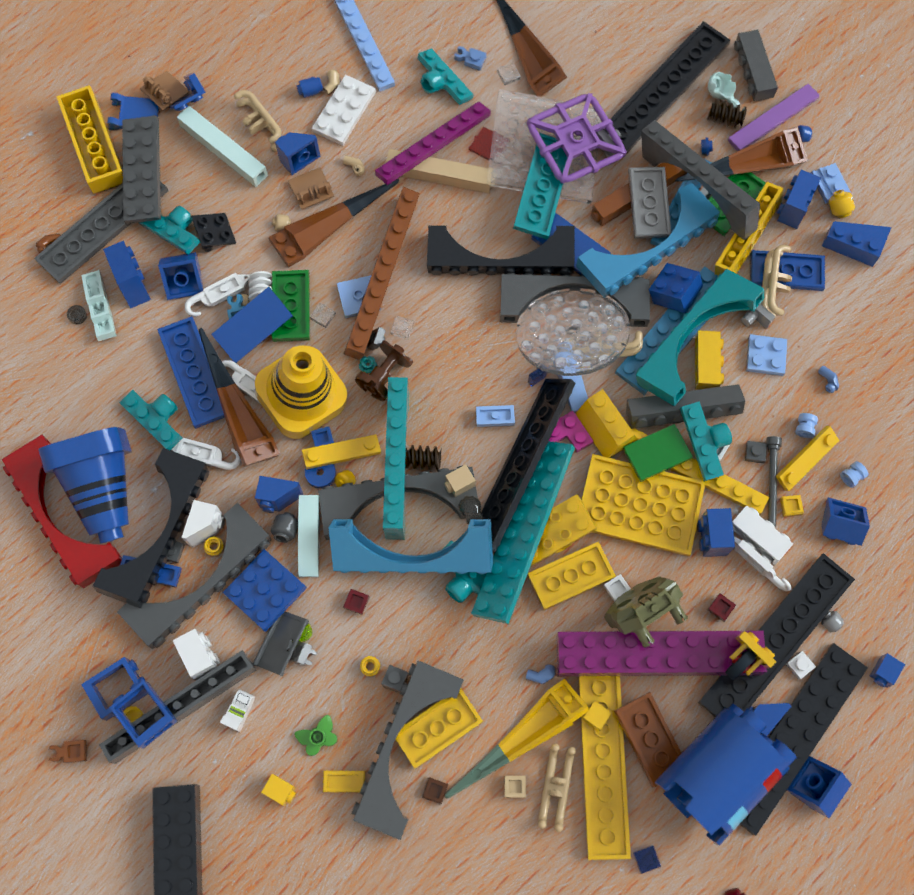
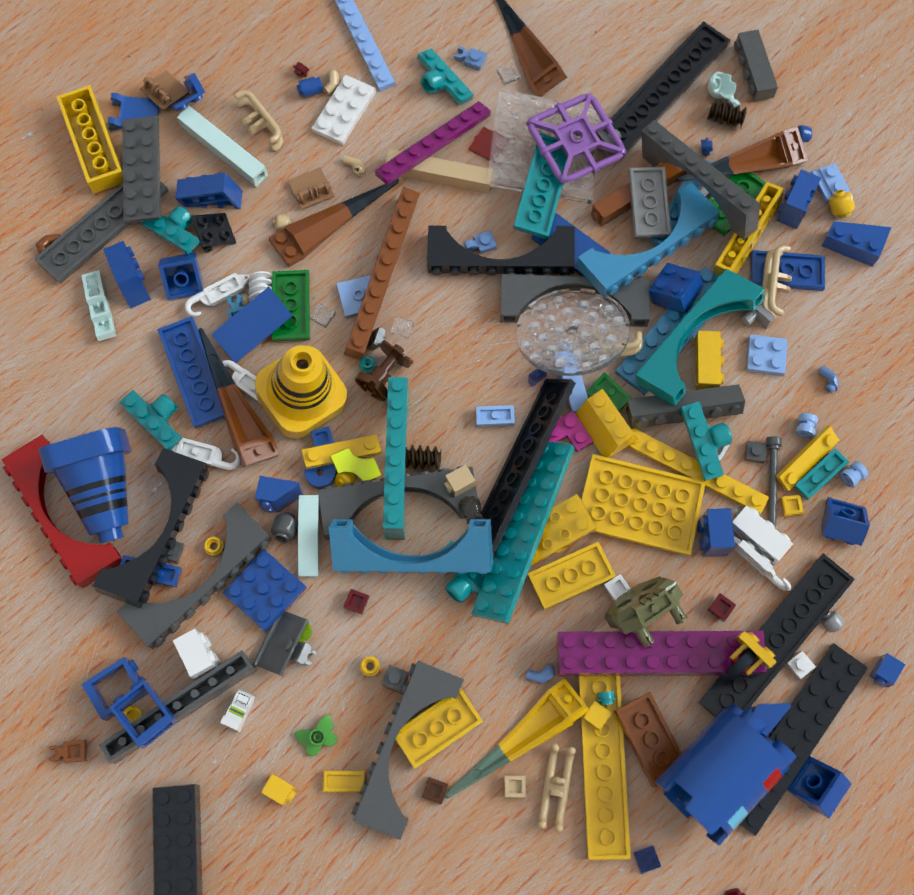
clear smoke tile [67,305,87,325] -> none
white slope [182,500,225,548] -> none
blue slope [275,132,321,175] -> none
green tile [623,424,693,482] -> none
medium lavender tile [728,84,820,151] -> none
none -> blue wedge [175,172,243,209]
none -> dark red plate [293,62,309,78]
none -> neon yellow tile [330,447,381,481]
none -> medium blue plate [464,231,497,254]
none -> green plate [586,372,632,412]
none -> teal plate [596,691,617,705]
none -> teal plate [794,448,849,501]

